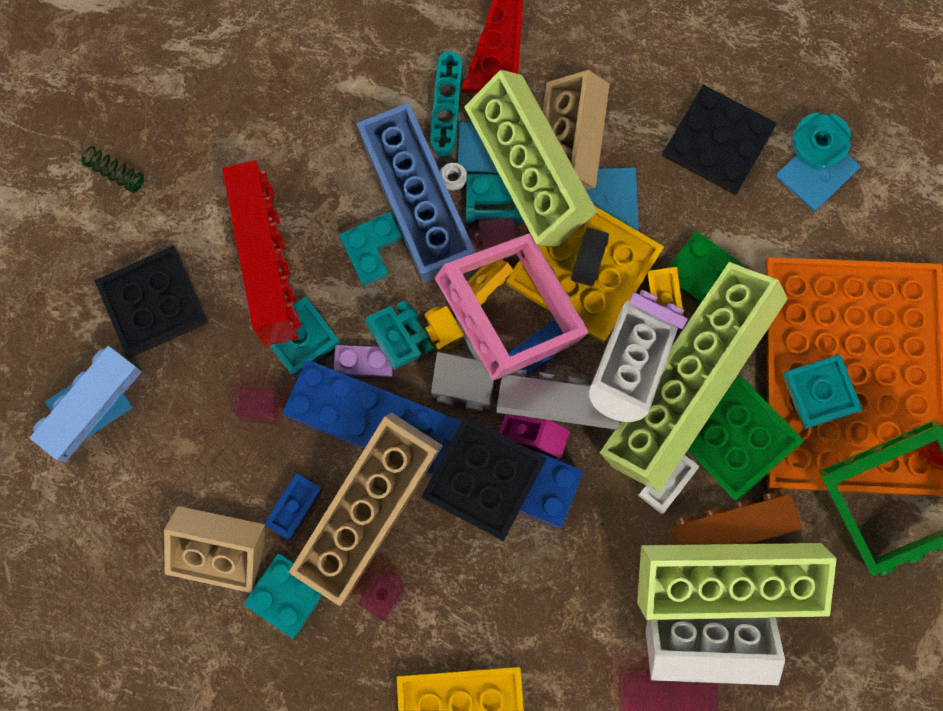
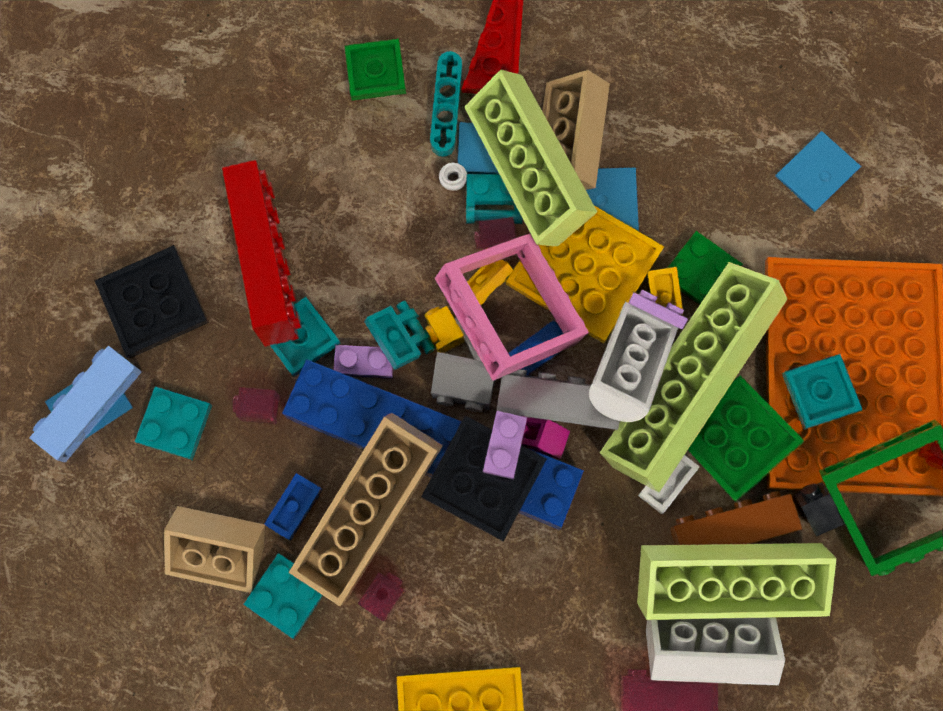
dark green piece [81,146,144,193] -> none
teal plate [339,212,403,287] -> none
medium blue brick [356,103,475,284] -> none
black tyre [571,227,609,287] -> none
black plate [662,84,777,195] -> none
teal plate [791,112,851,170] -> none
none -> teal plate [134,387,212,460]
none -> green plate [345,39,406,101]
none -> lavender plate [483,411,527,479]
none -> black brick [795,481,845,537]

